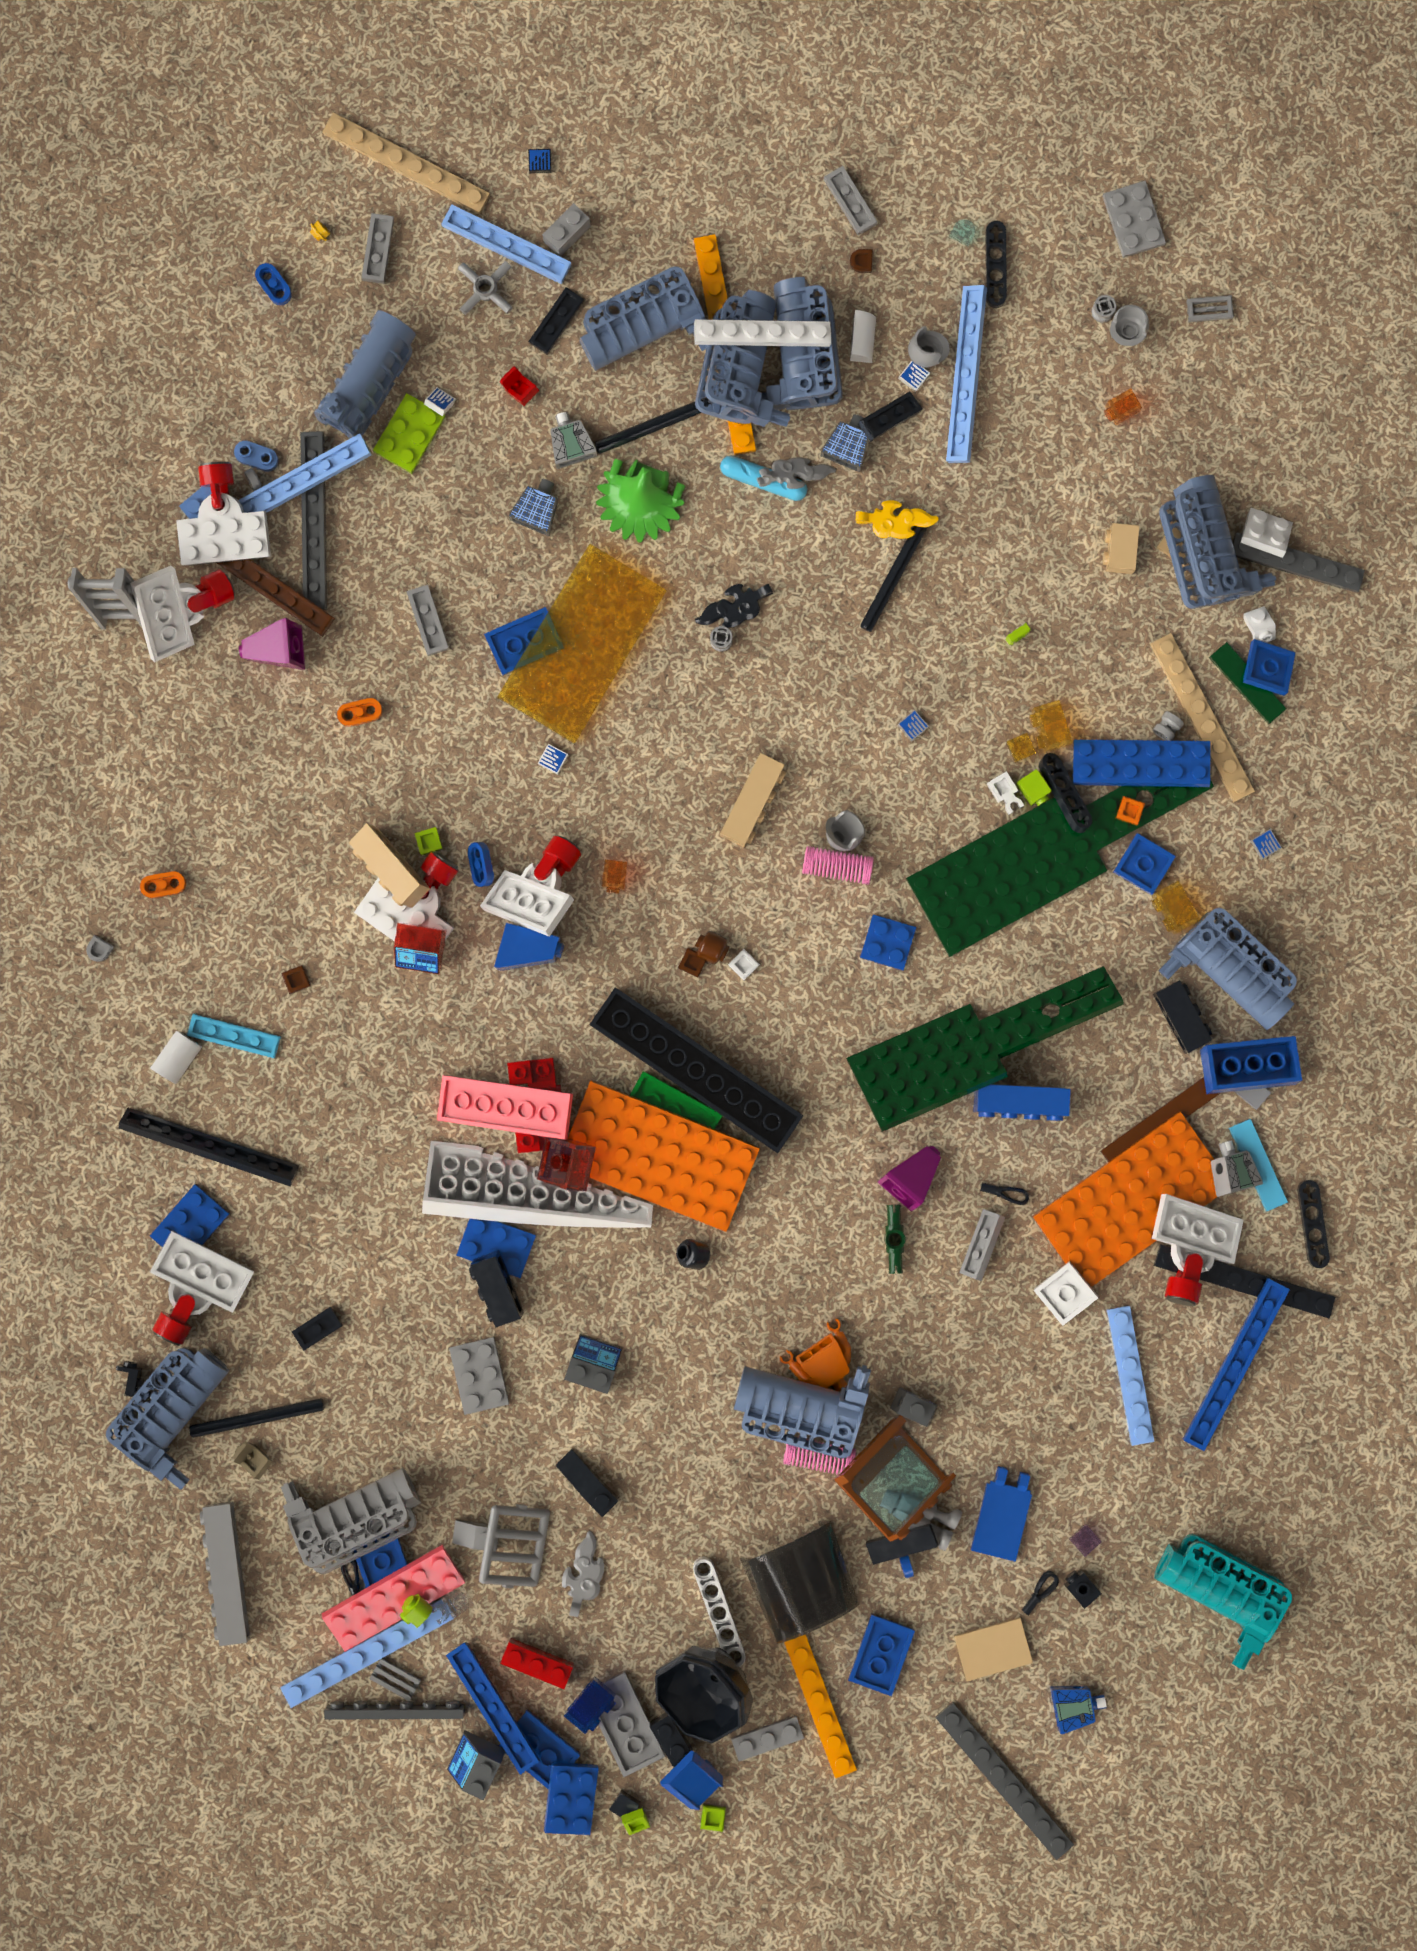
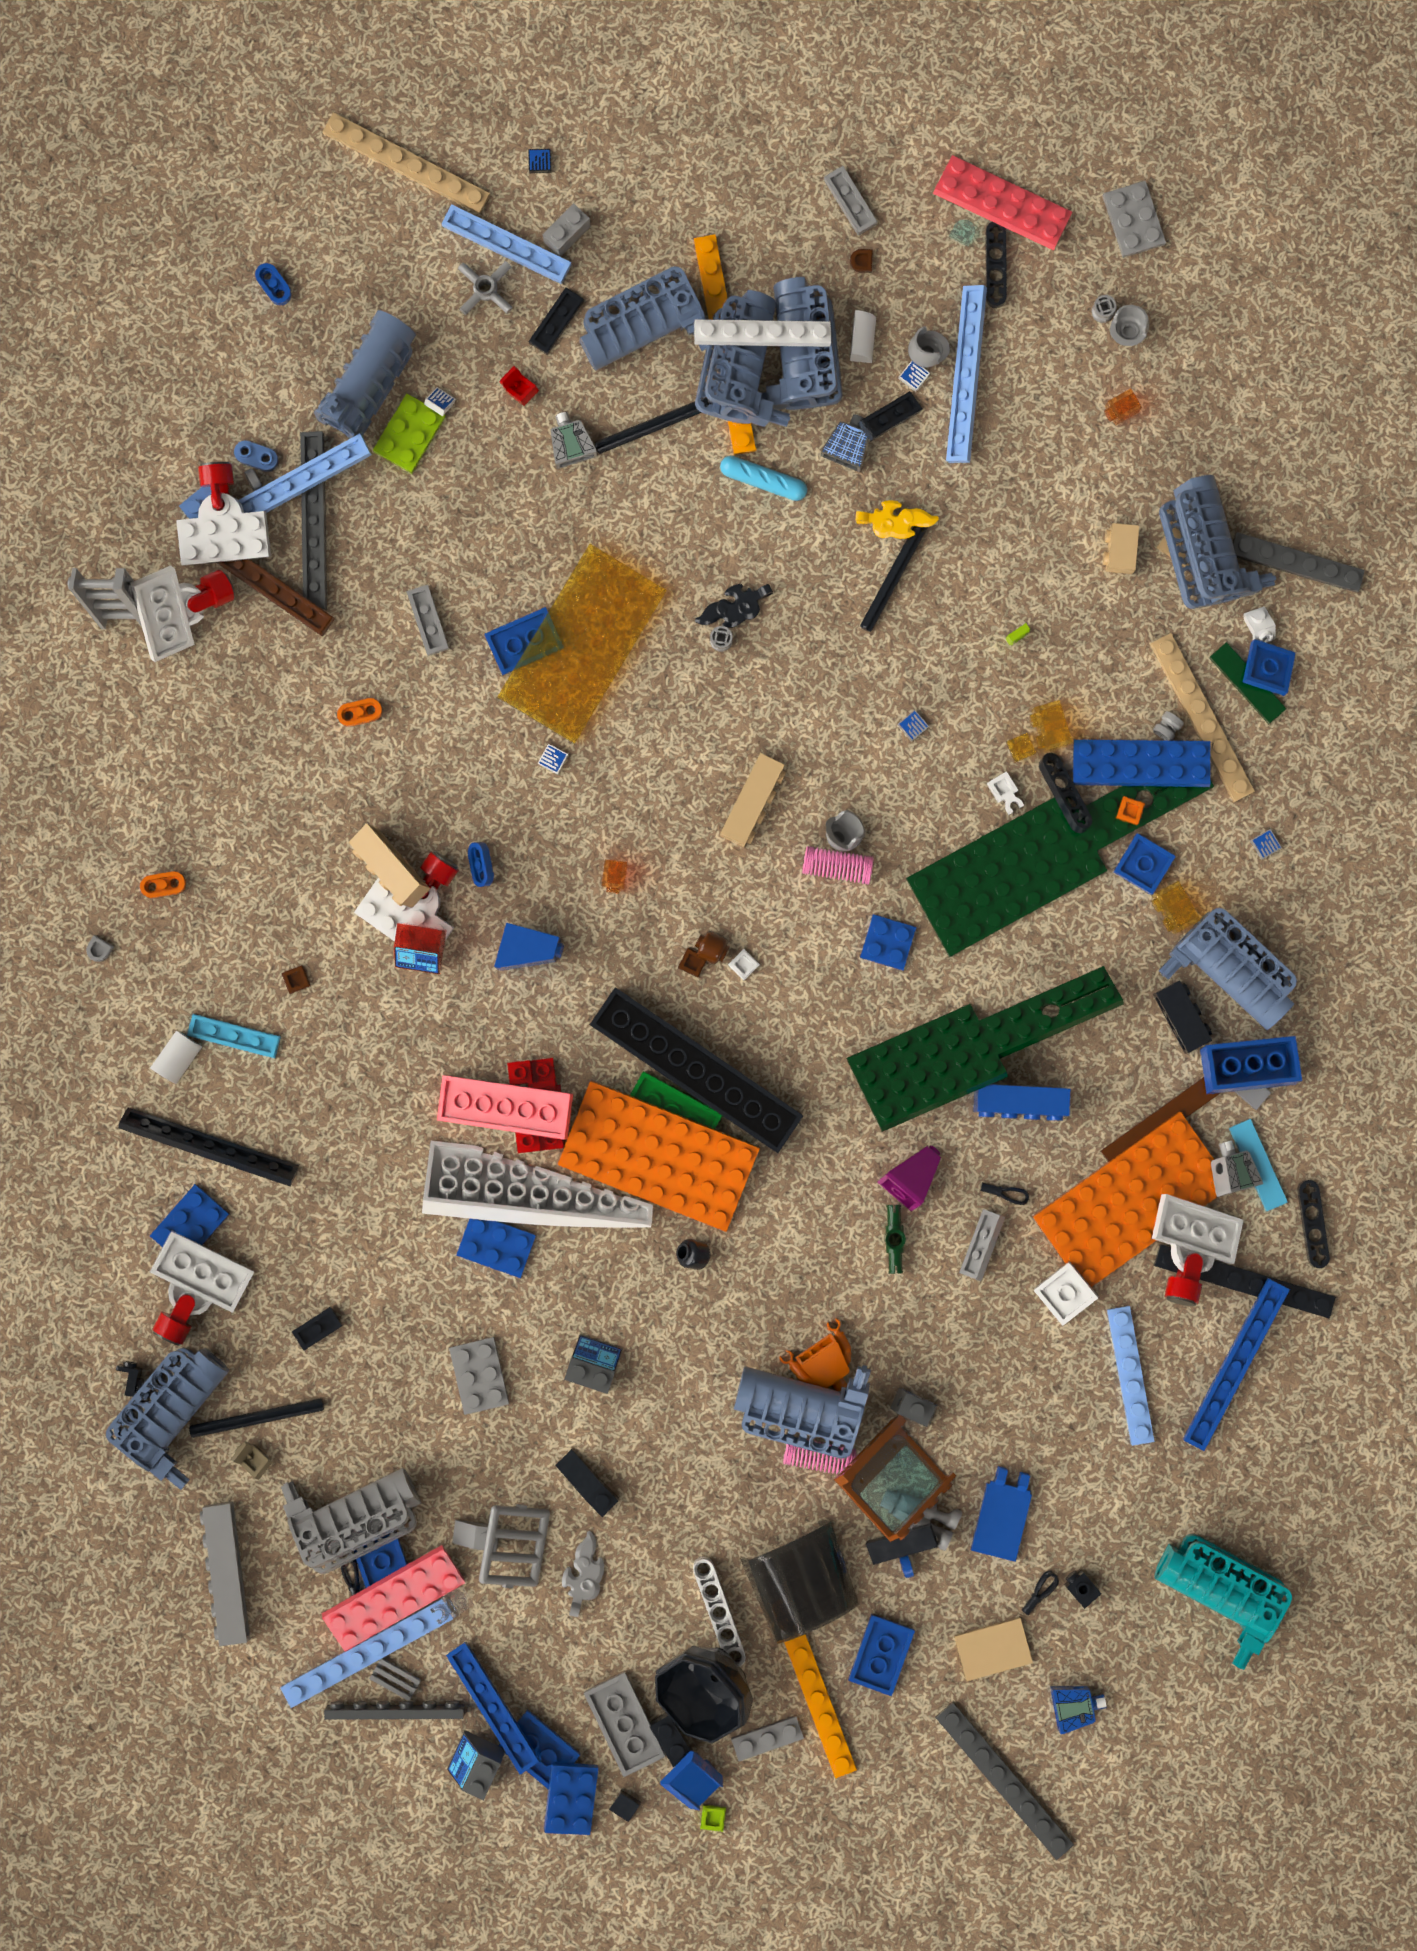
slope [239,618,305,670] -> none
yellow plate [310,220,331,241] -> none
light grey plate [362,213,394,284] -> none
lime plate [400,1594,433,1628] -> none
lime plate [414,827,443,856] -> none
black brick [469,1250,524,1328] -> none
white plate [480,836,581,937] -> none
red brick [500,1638,574,1690] -> none
dark grey torso [509,479,558,536] -> none
clear red slope [537,1137,596,1192] -> none
clear blue brick [564,1676,616,1734] -> none
bright green piece [596,459,685,543] -> none
lime tile [621,1808,650,1835] -> none
light grey piece [757,457,836,489] -> none
lime brick [1016,769,1052,806] -> none
clear purple plate [1069,1523,1102,1557] -> none
light grey tile [1186,295,1234,322] -> none
white plate [1240,508,1293,558] -> none
none -> coral plate [933,155,1072,250]

